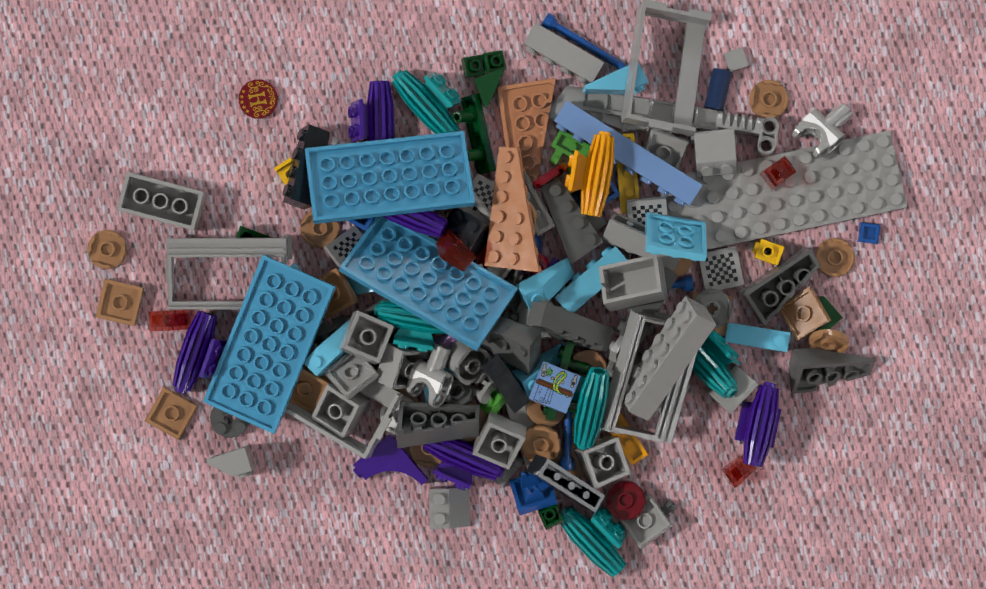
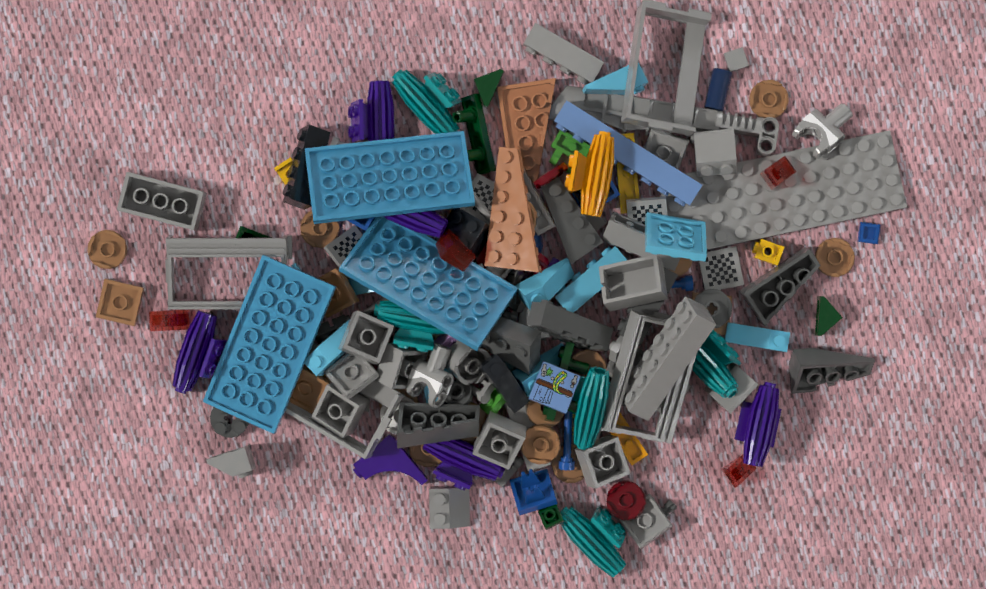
medium nougat tile [145,386,199,440] -> none
dark red tile [239,80,278,119] -> none
dark green slope [461,50,506,78] -> none
black brick [526,454,605,513] -> none
blue piece [541,13,626,69] -> none
medium nougat tile [780,286,831,341] -> none
medium nougat tile [809,329,849,353] -> none

